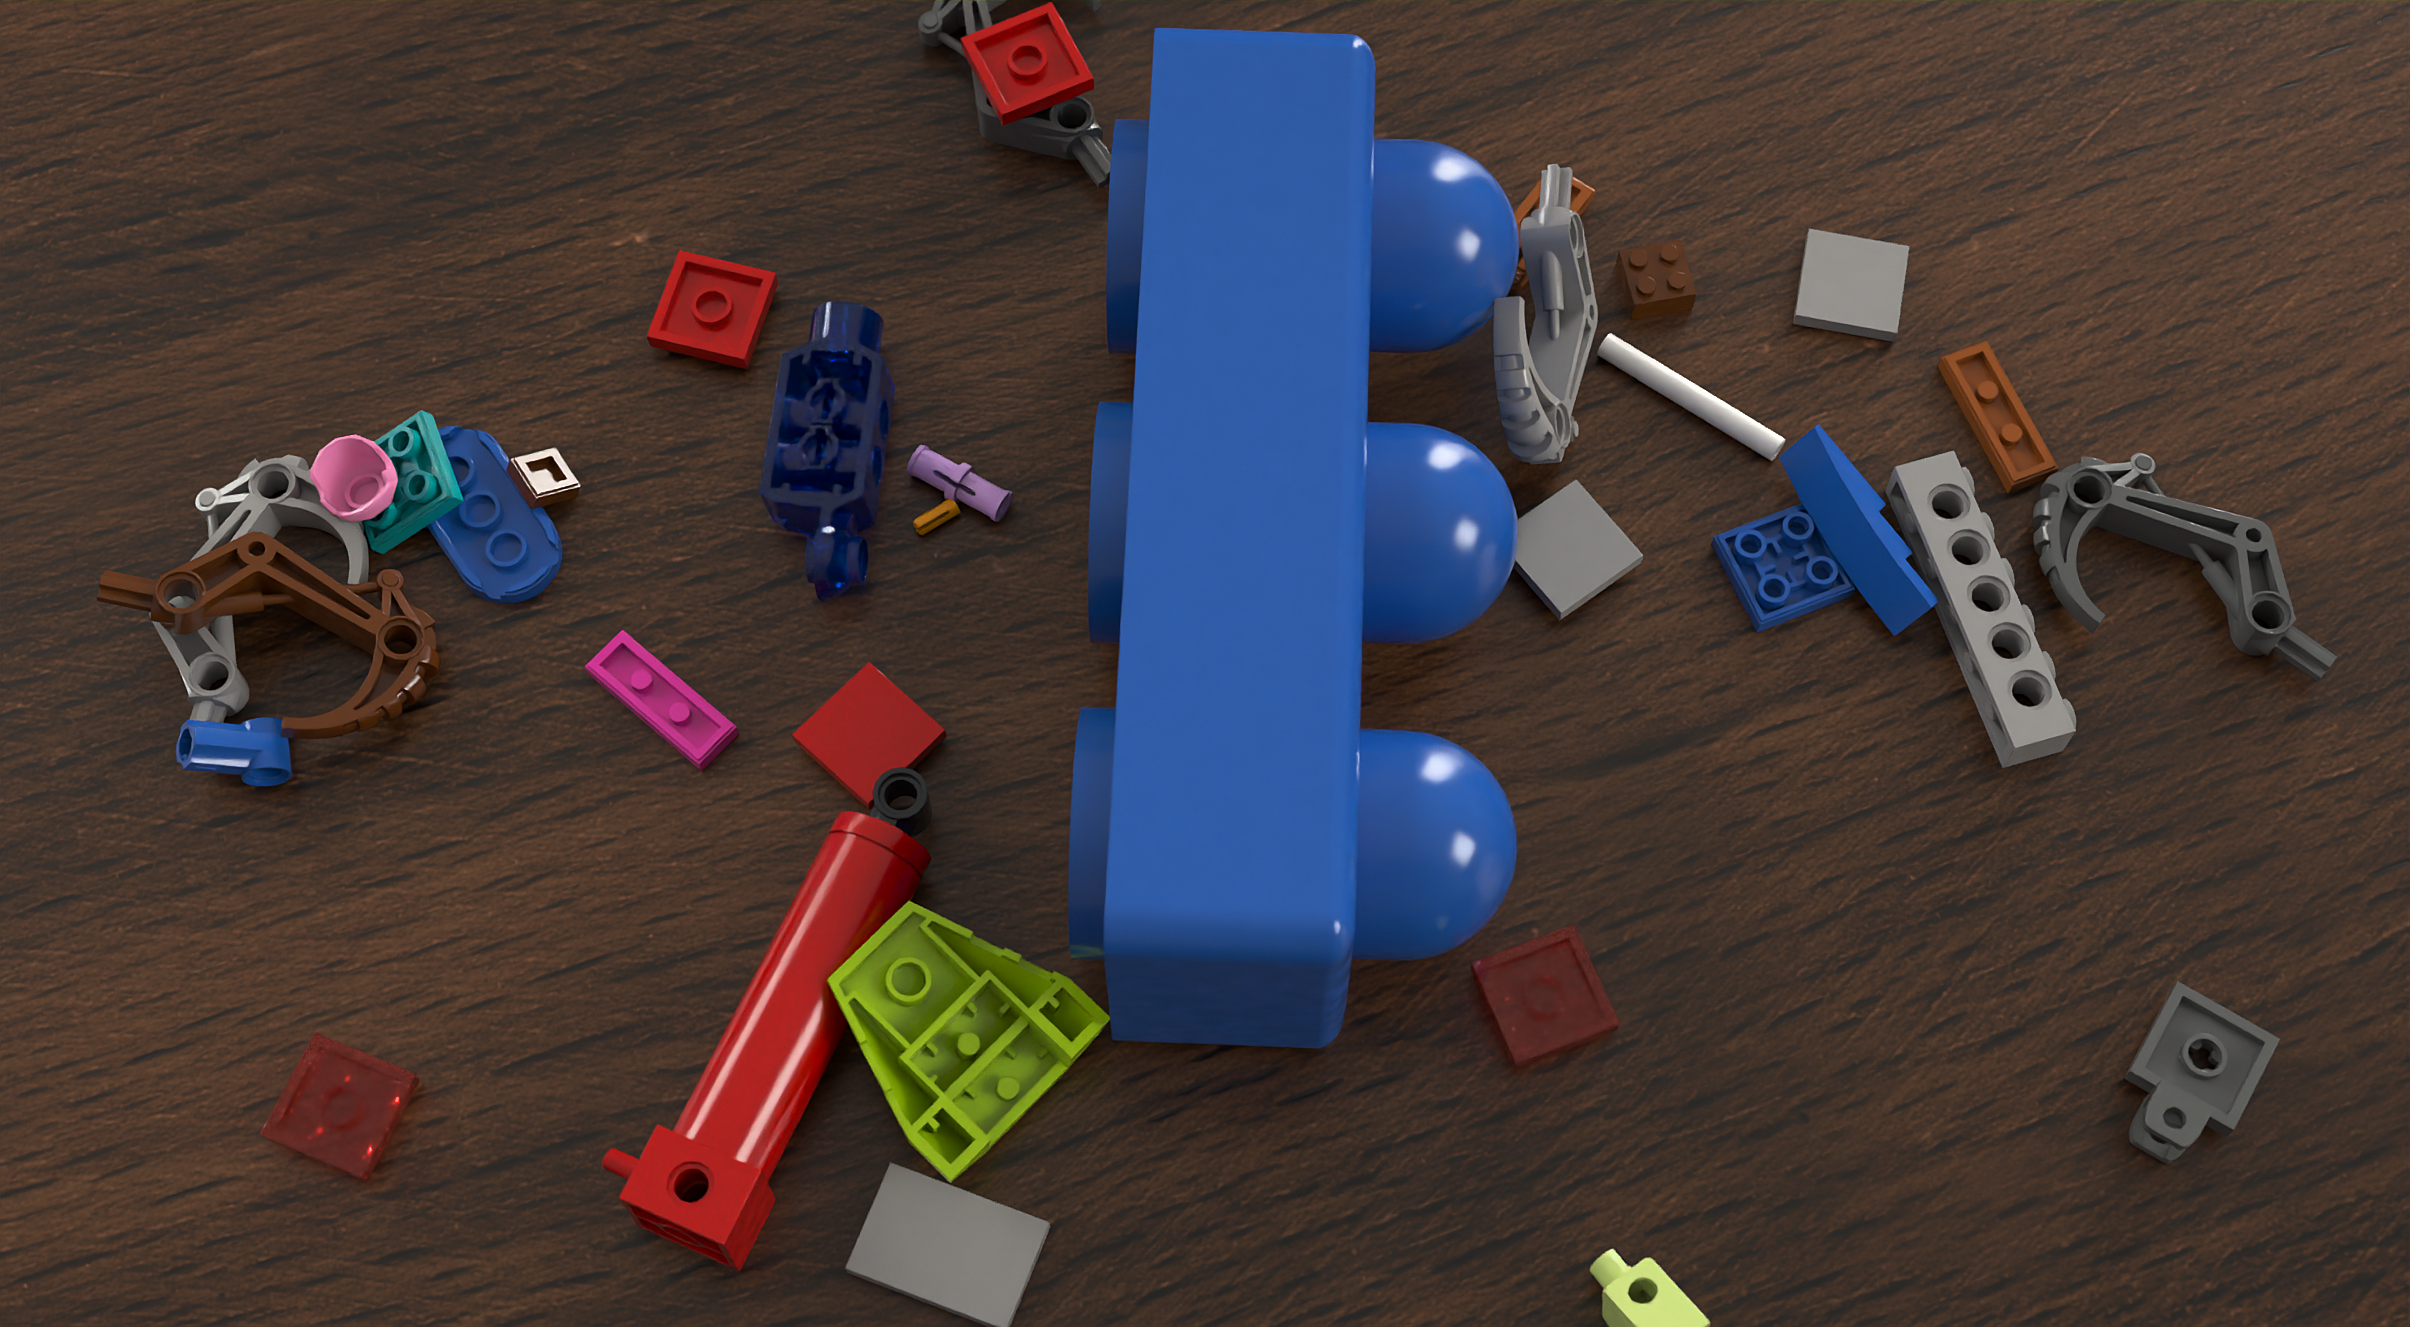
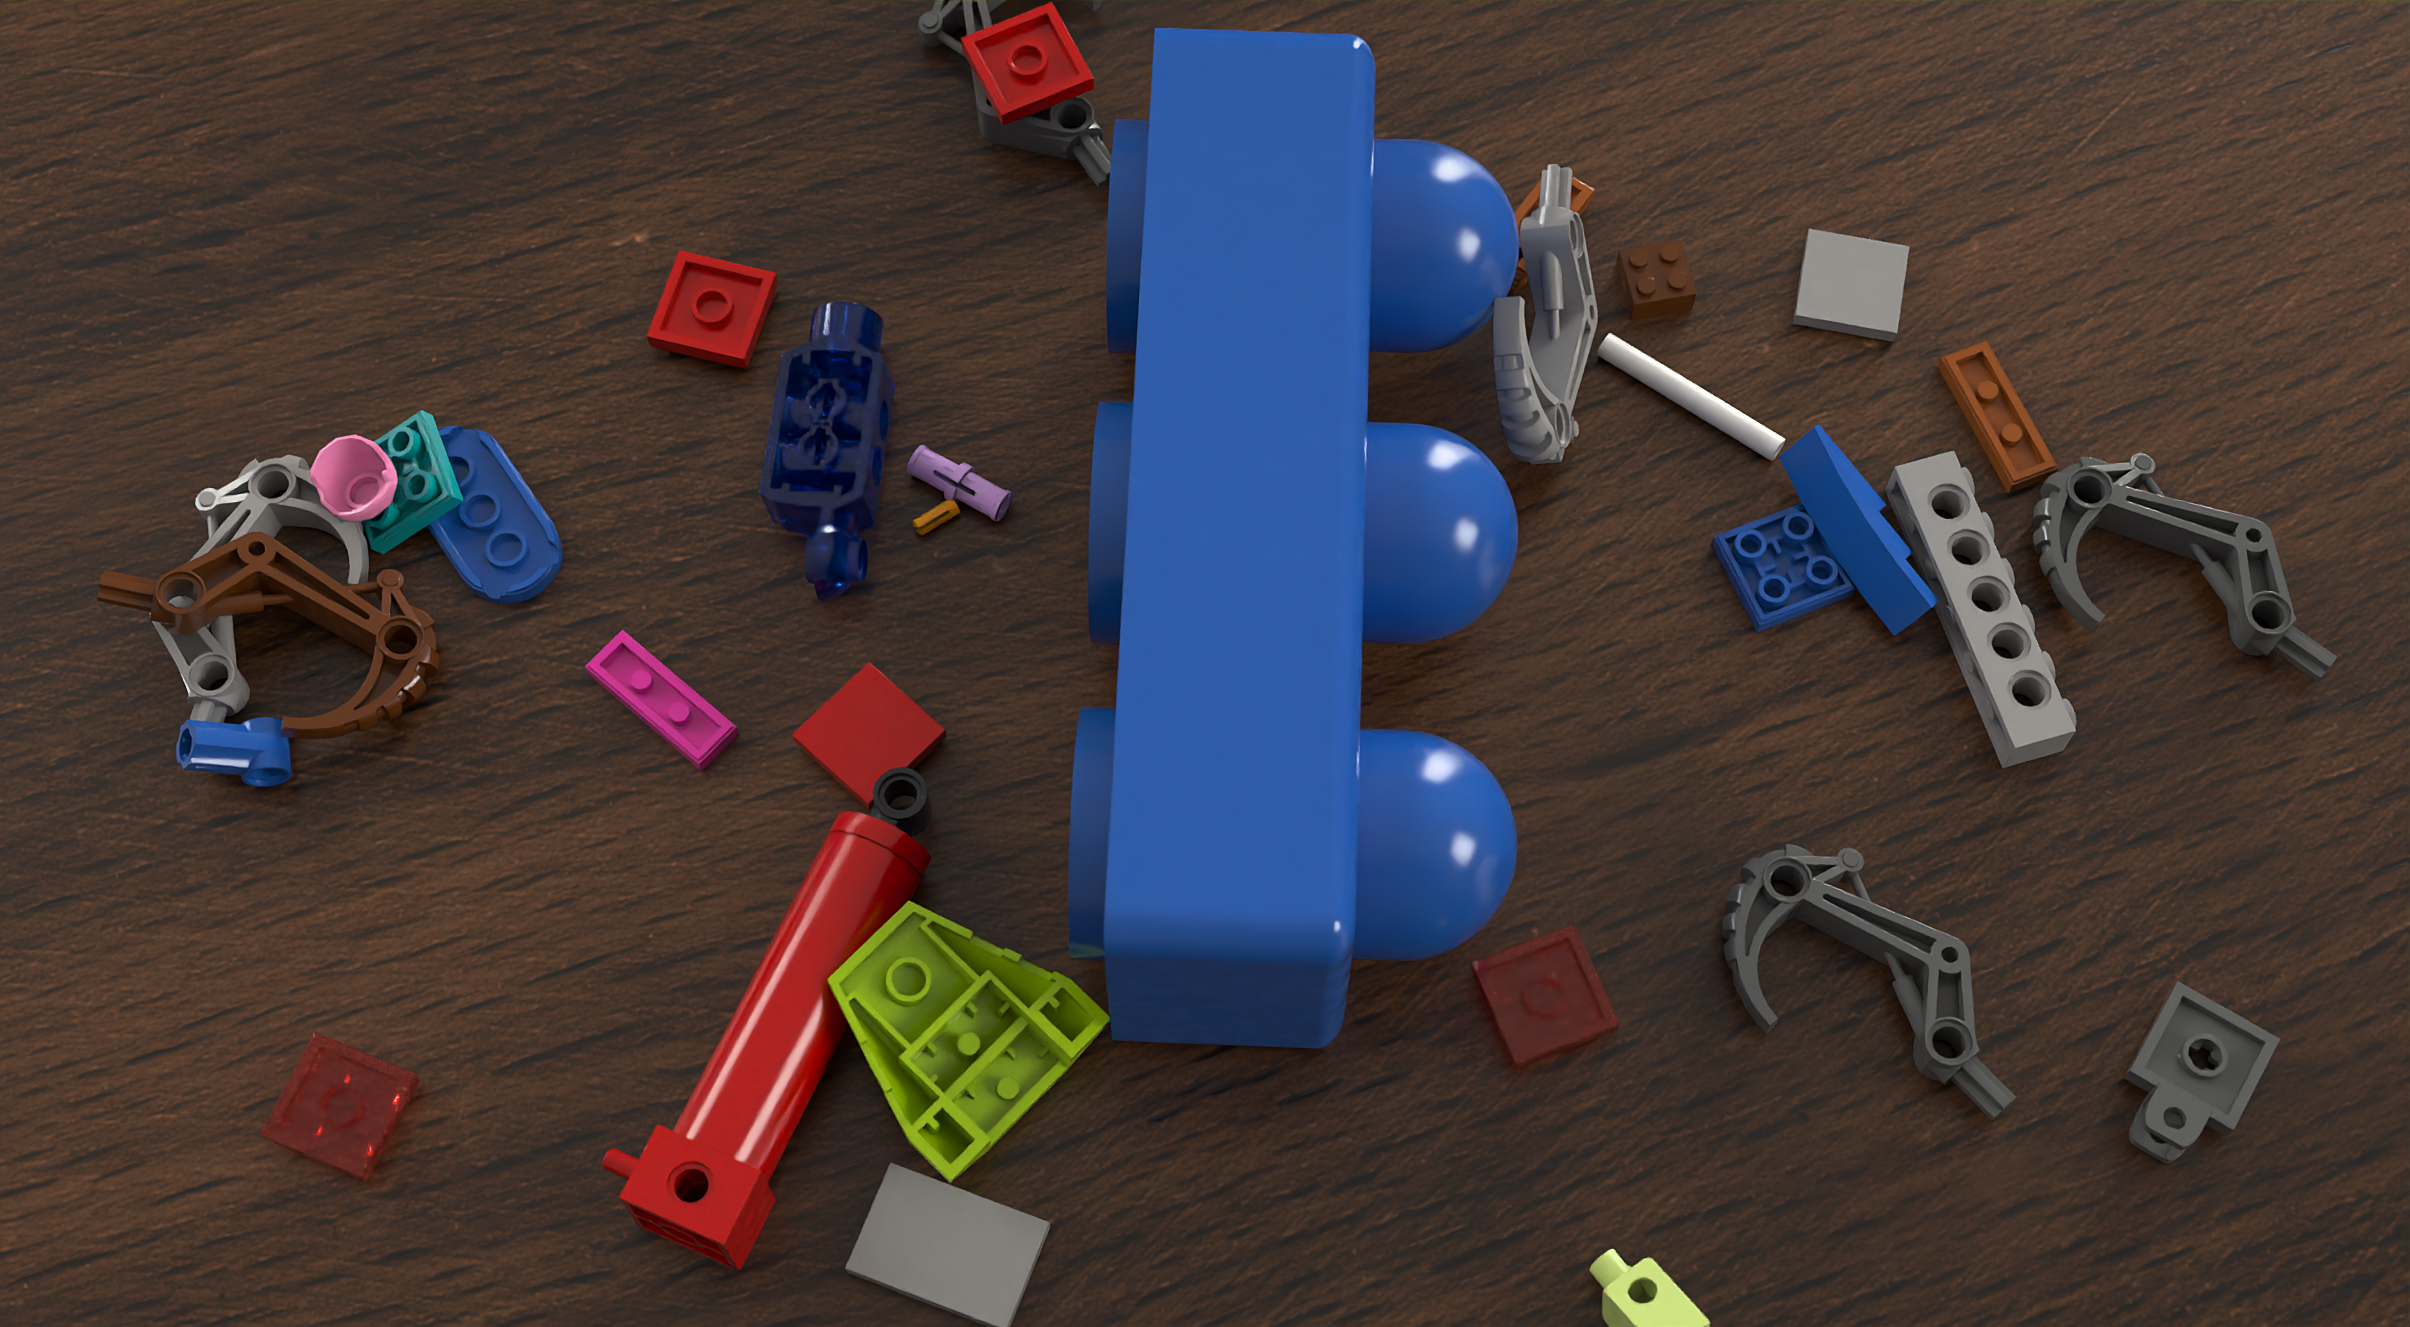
reddish brown tile [506,448,581,510] -> none
light grey tile [1513,480,1643,621] -> none
none -> dark grey piece [1722,844,2016,1120]

